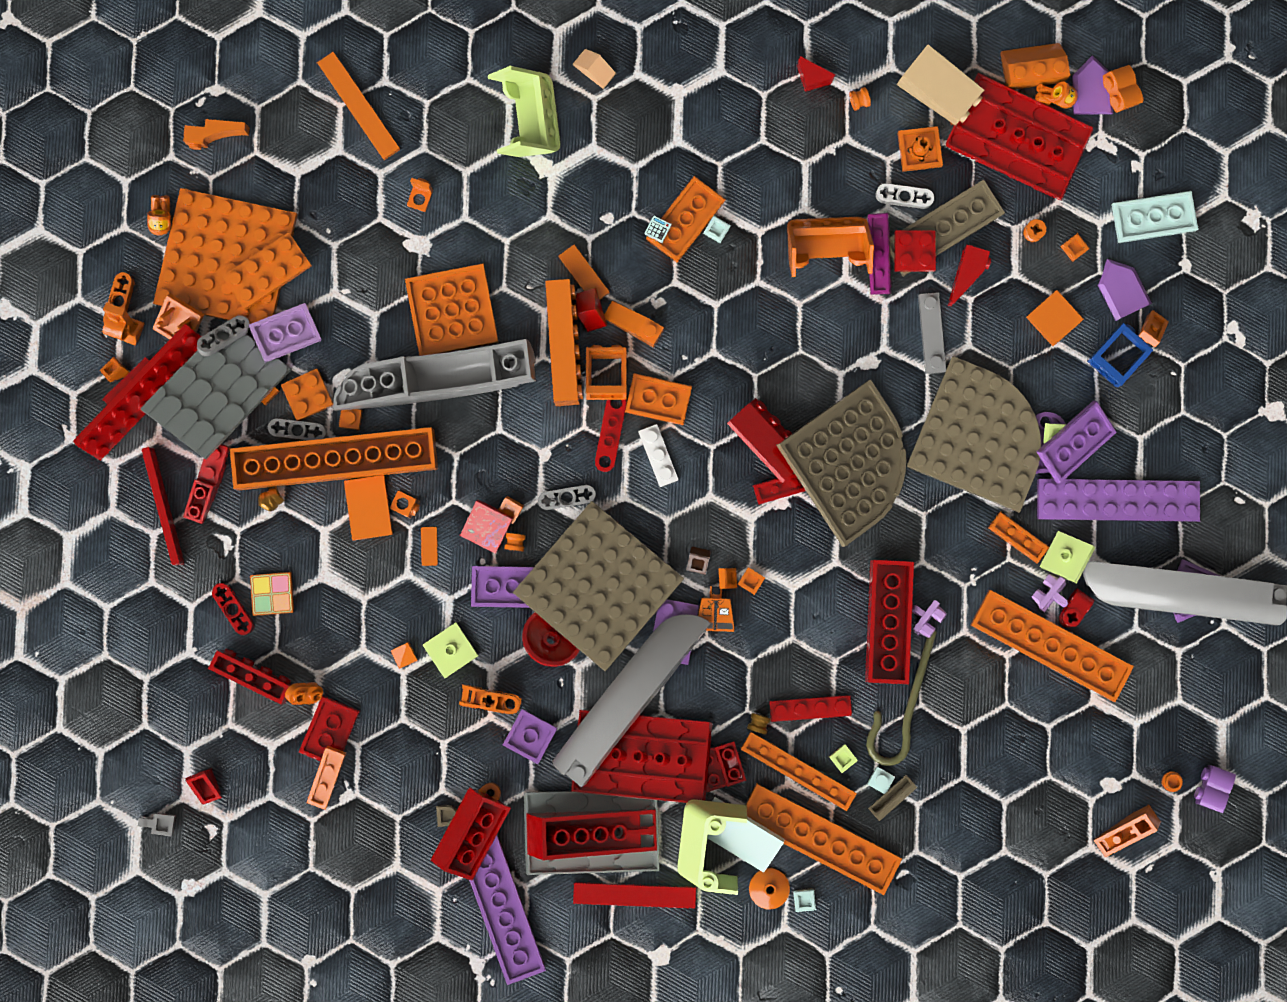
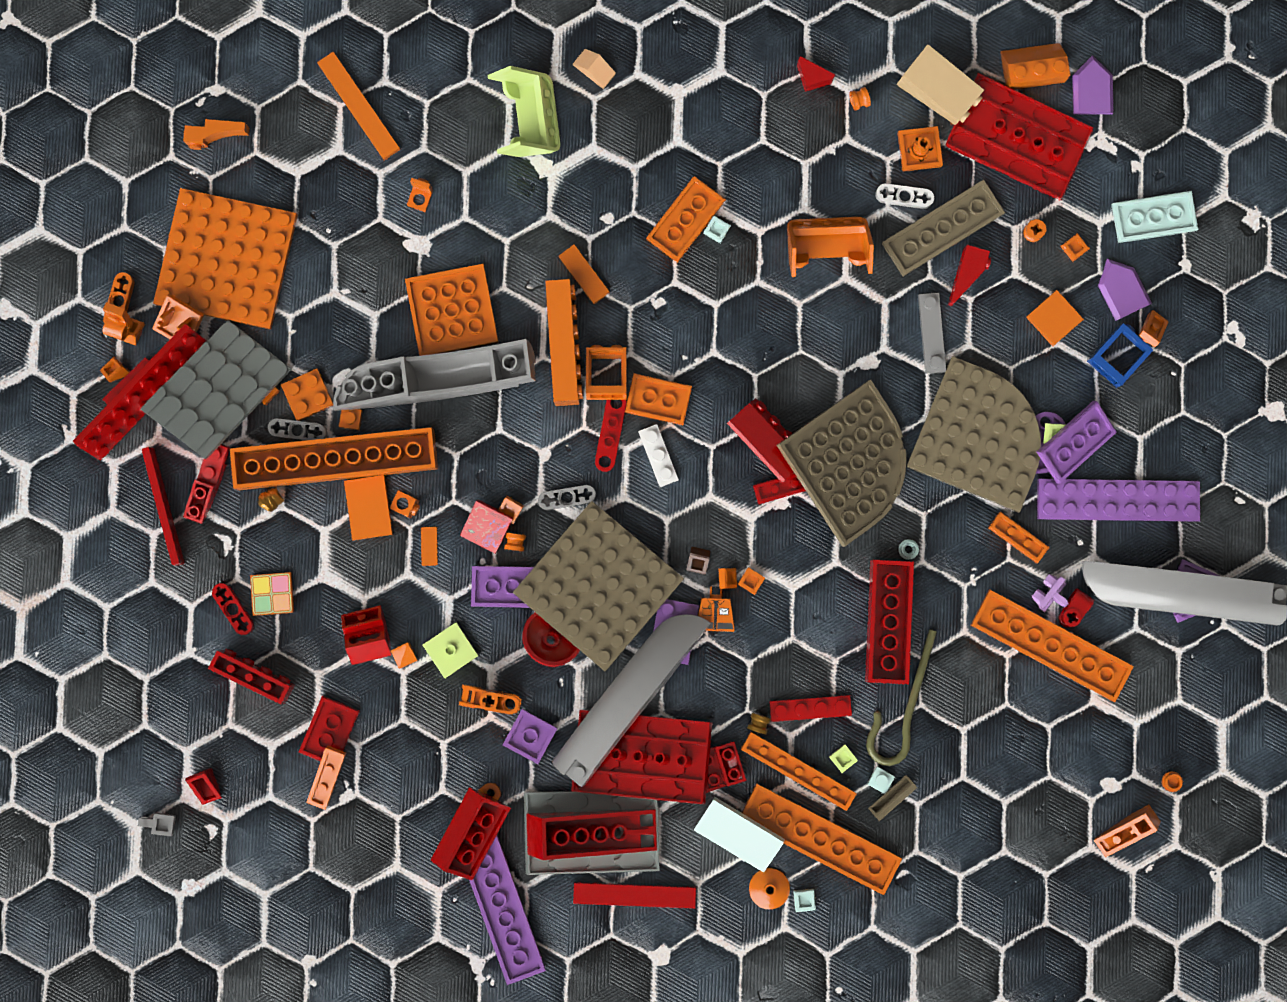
orange piece [147,195,171,235] -> none
light grey beam [197,315,249,356] -> none
orange plate [222,232,312,310] -> none
lavender plate [249,303,321,363] -> none
orange plate [285,682,323,705] -> none
dark tan tile [436,805,457,827] -> none
red slope [576,288,607,332] -> none
orange slope [604,301,664,348] -> none
light aqua tile [645,216,671,243] -> none
yellowish green windscreen [678,800,747,895] -> none
magenta tile [868,213,891,295] -> none
red plate [894,230,936,272] -> none
lavender hips [912,600,947,638] -> none
orange piece [1035,82,1078,108] -> none
yellowish green plate [1040,531,1095,584] -> none
orange brick [1103,65,1143,113] -> none
medium lavender brick [1194,765,1236,813] -> none
none -> red piece [341,605,391,665]
none -> light aqua plate [898,539,919,560]

